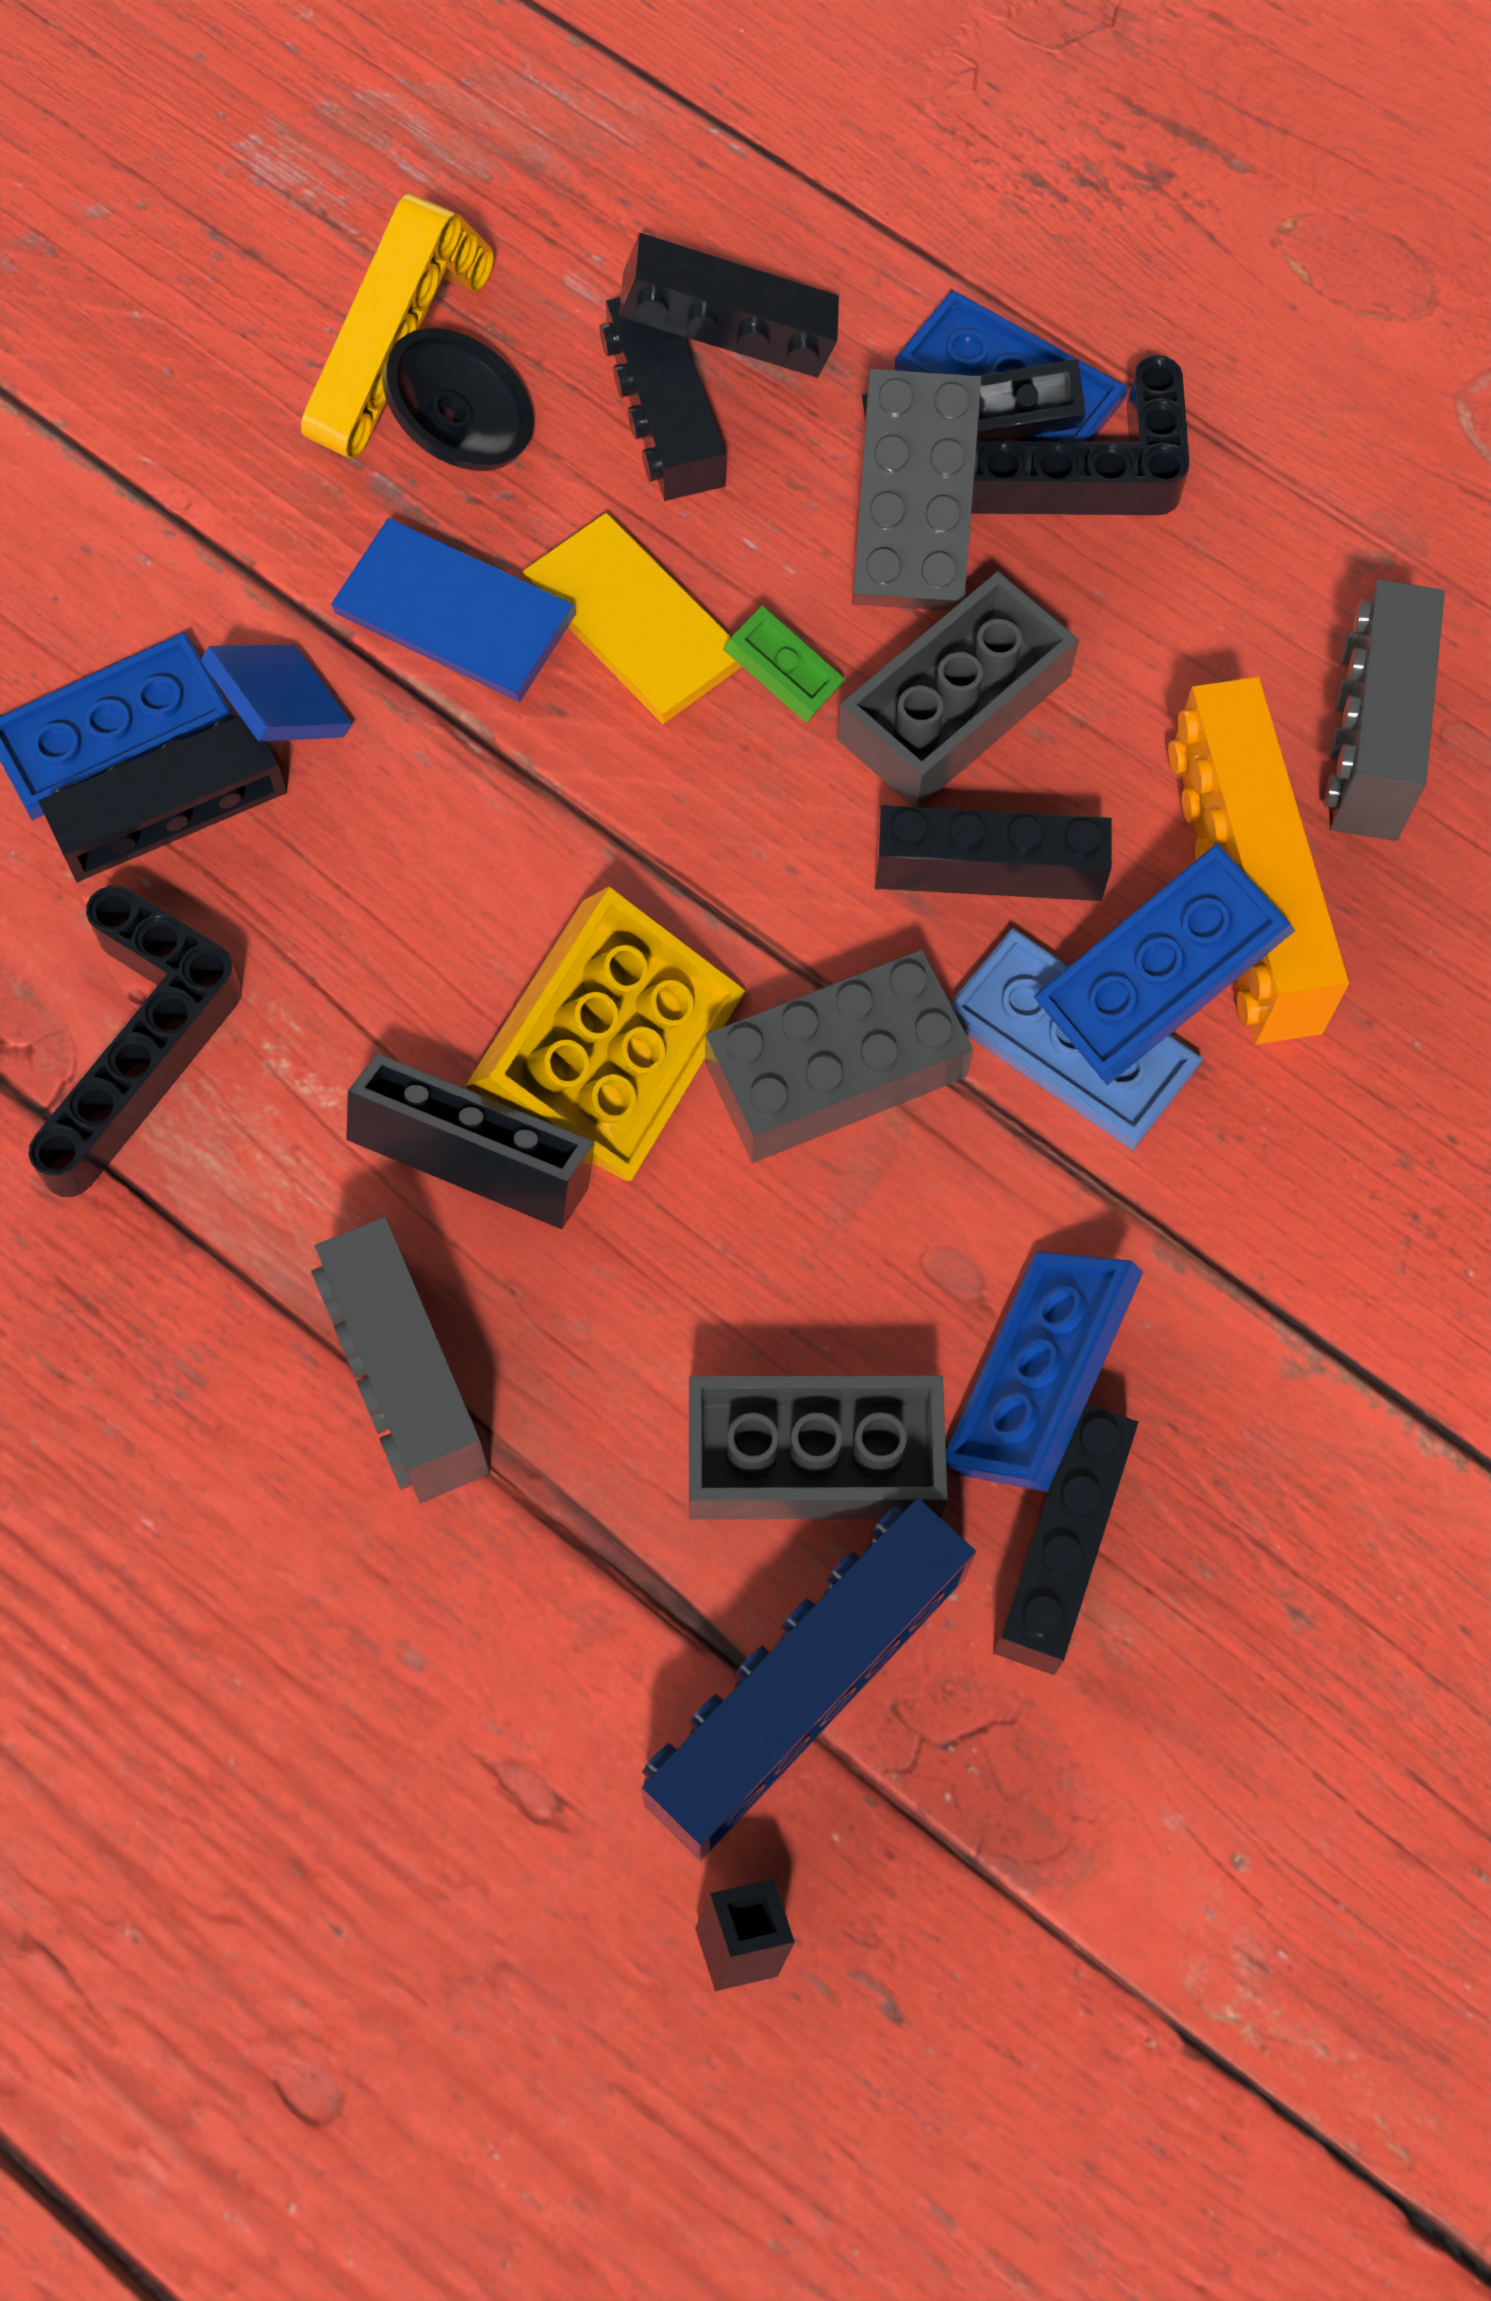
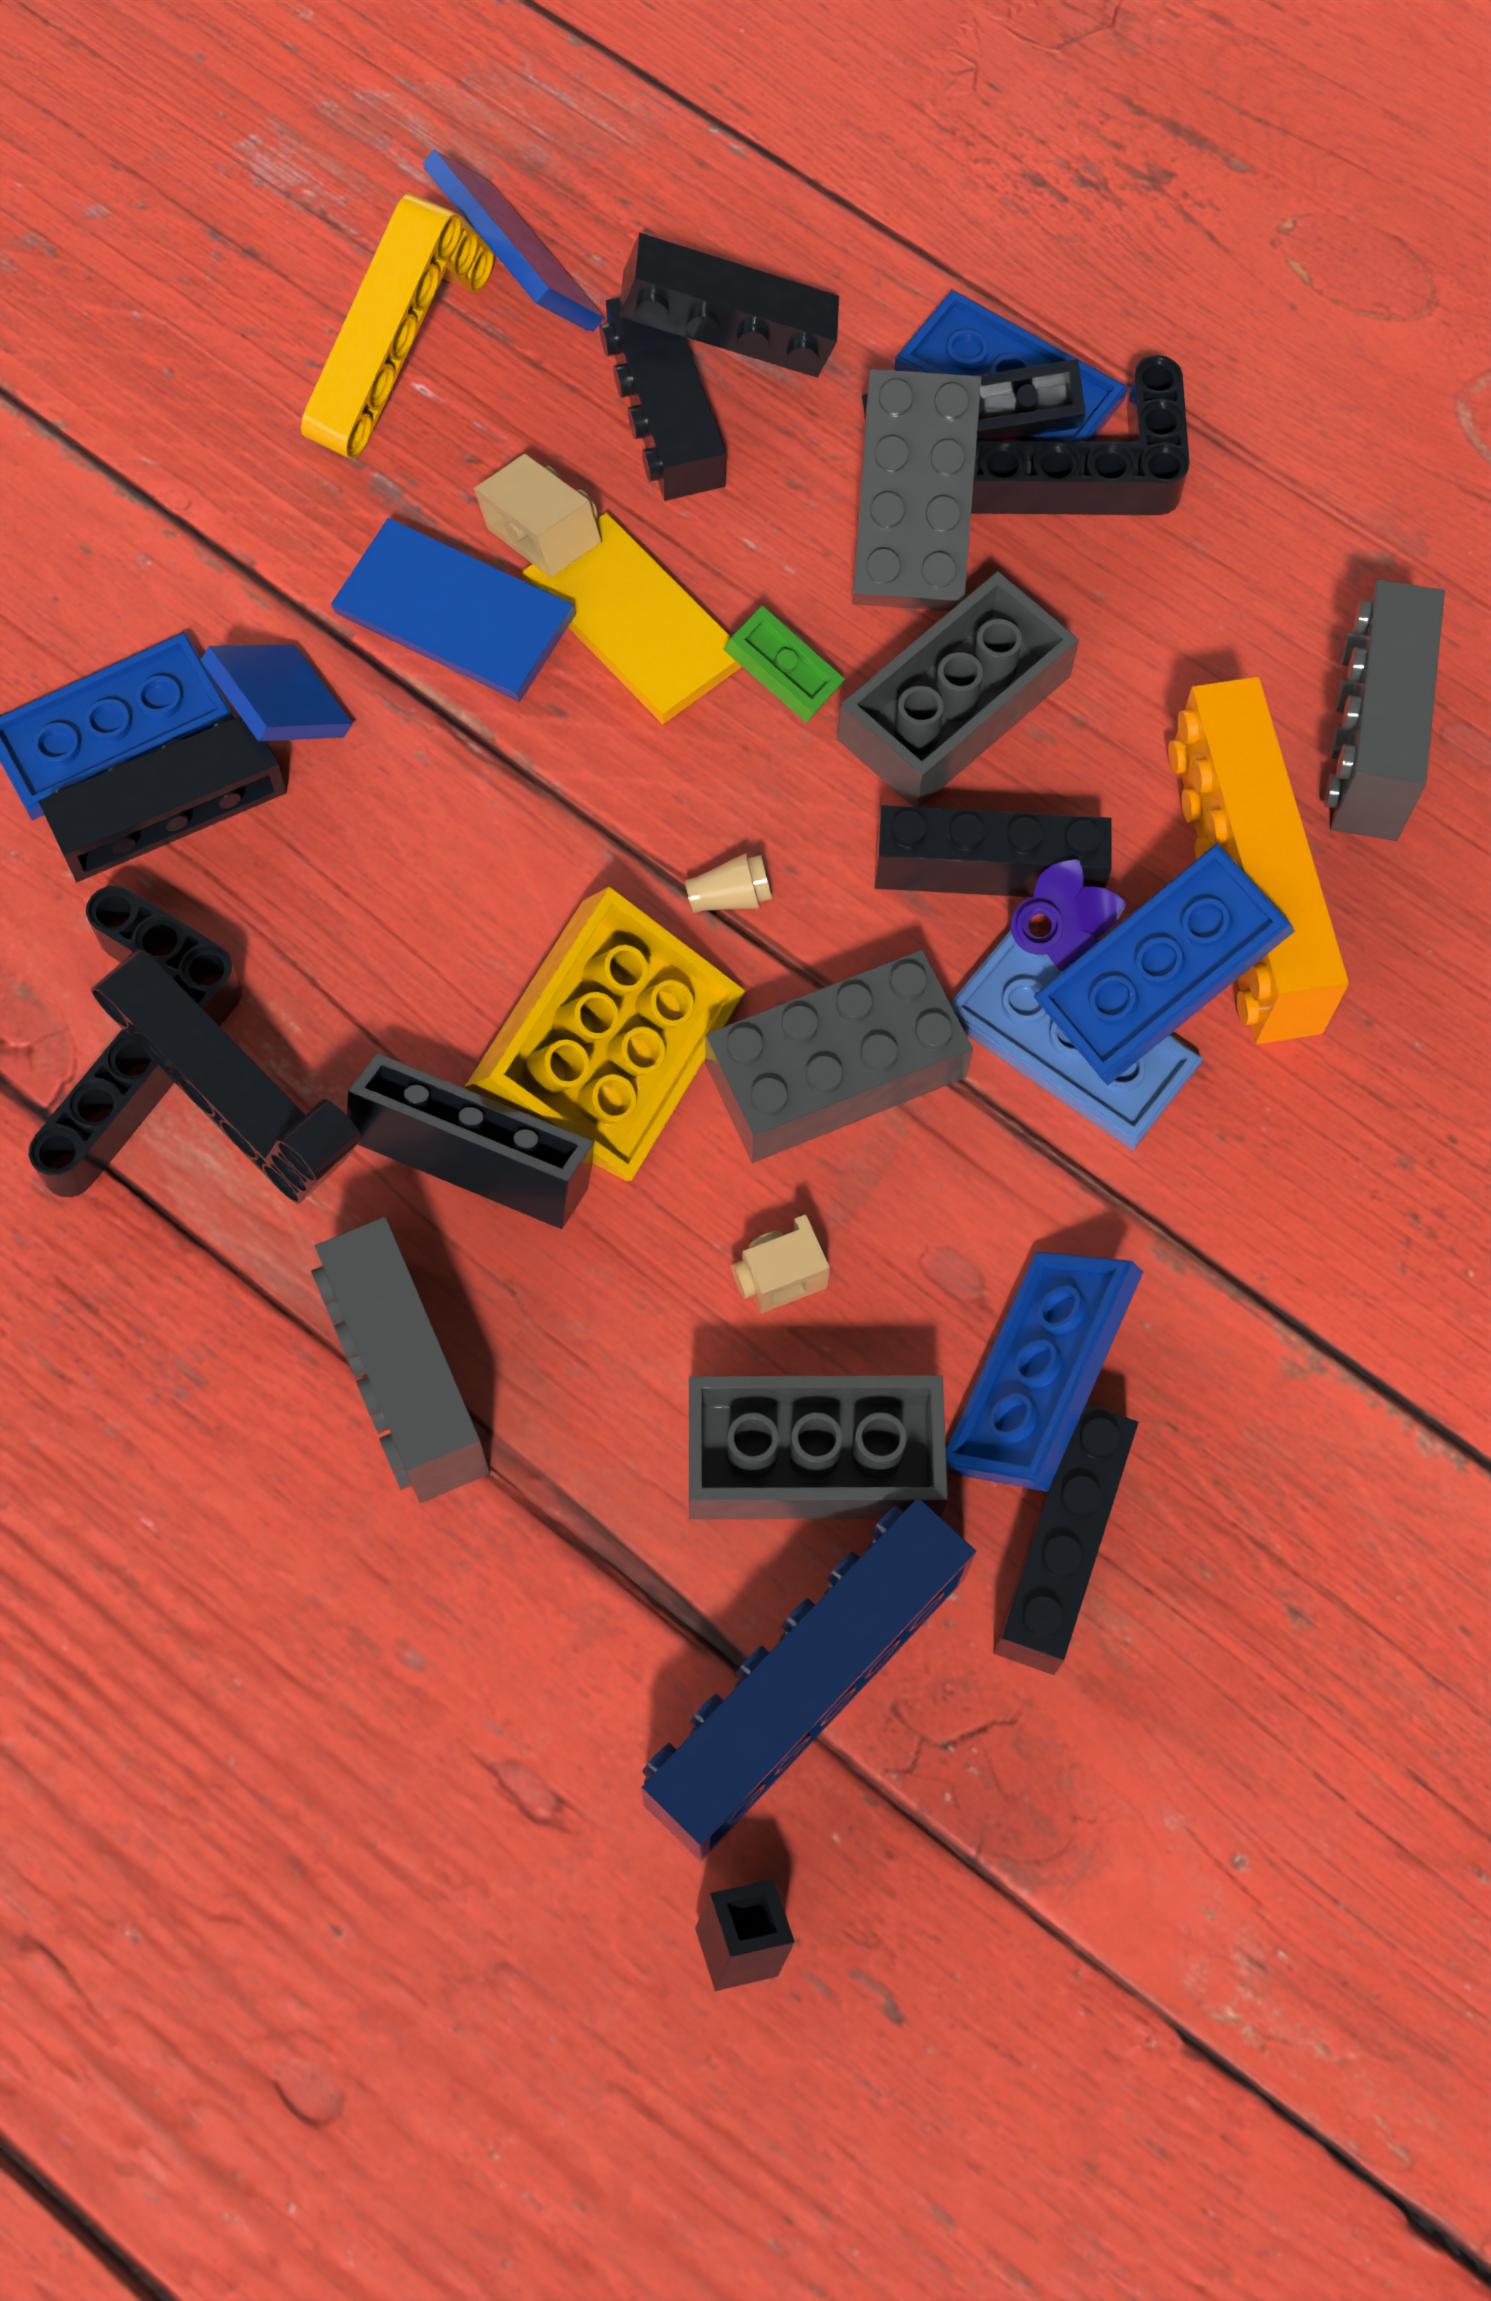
black dish [382,328,534,471] -> none
none -> black beam [91,948,362,1204]
none -> blue tile [422,149,605,332]
none -> tan brick [474,454,601,578]
none -> tan cone [685,853,773,913]
none -> tan brick [731,1214,830,1314]
none -> dark purple plate [1011,859,1126,971]

